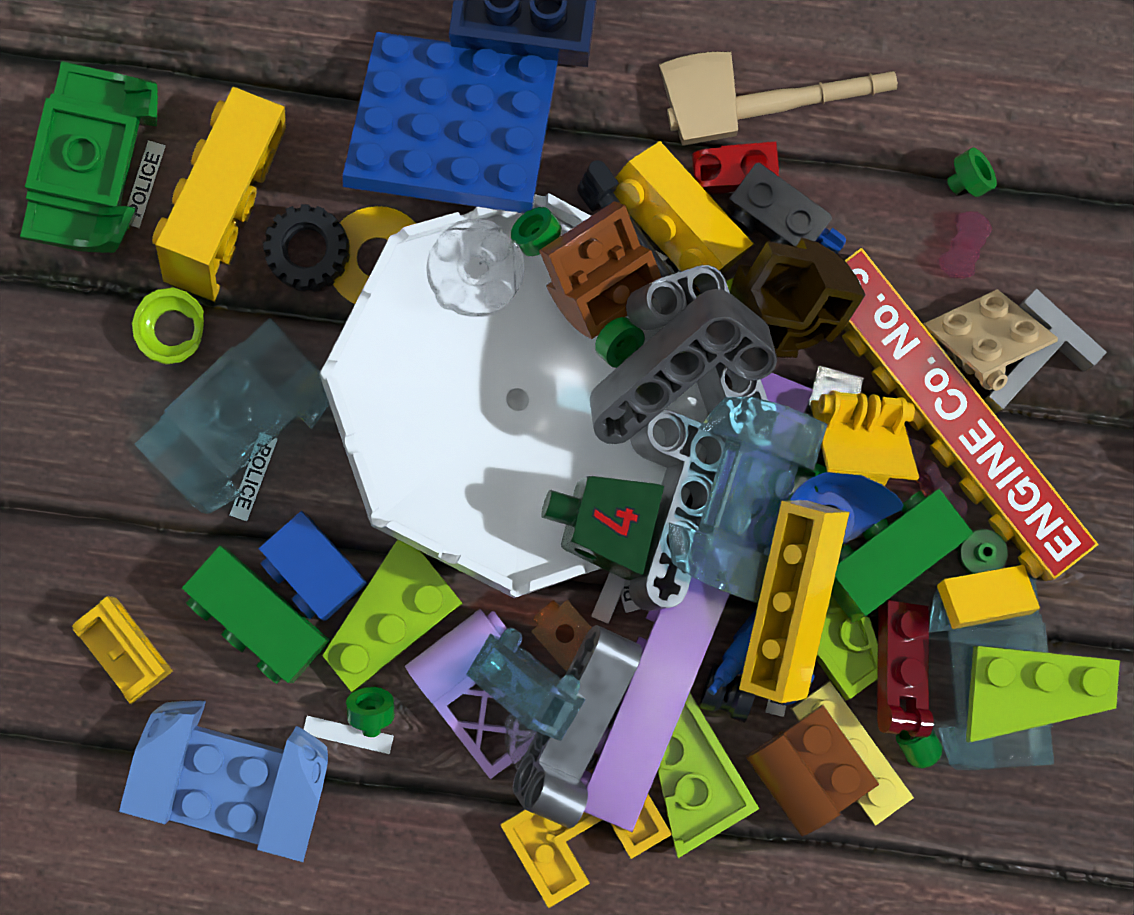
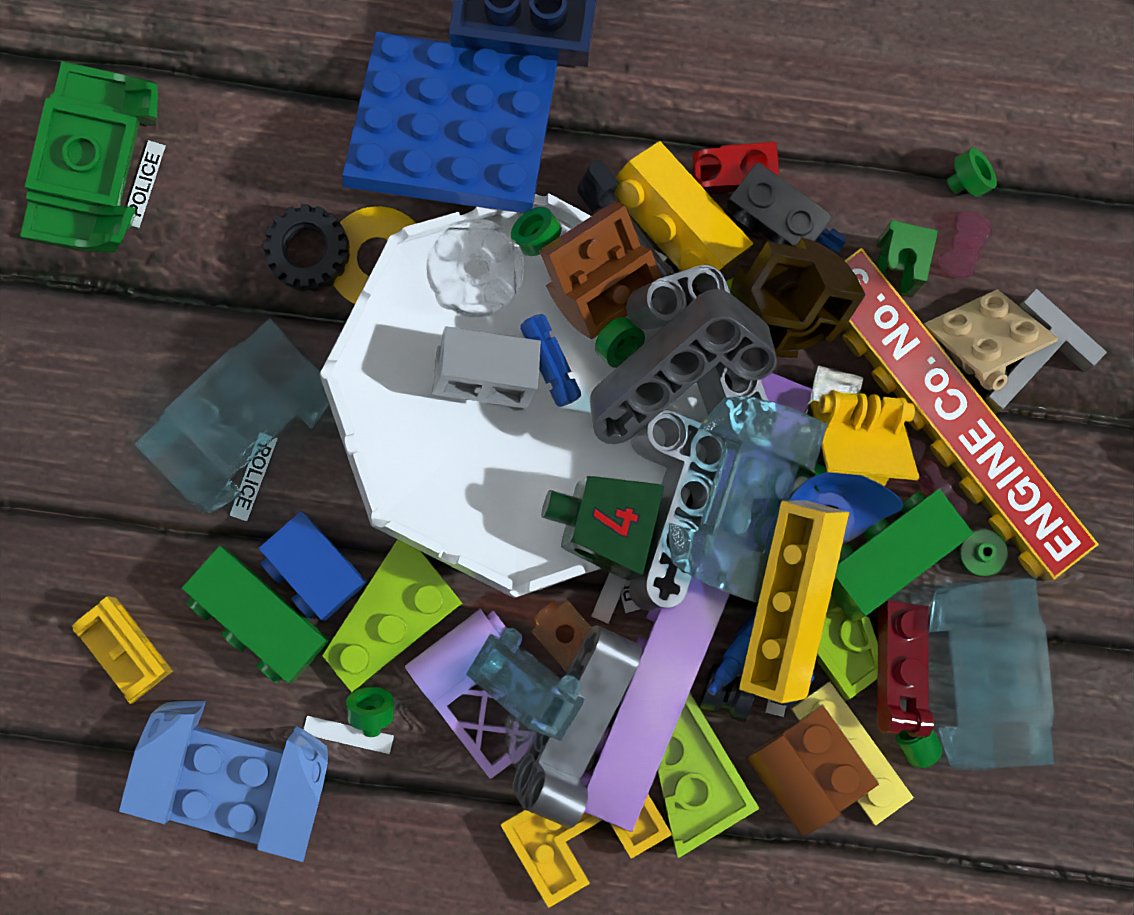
lime piece [132,287,204,365] -> none
yellow wedge [152,87,286,302] -> none
tan piece [659,52,897,146] -> none
yellow tile [937,565,1040,629] -> none
lime wing [966,646,1120,742] -> none
none -> light grey hinge [432,326,541,408]
none -> blue axle [520,314,581,407]
none -> green hinge [876,220,938,297]

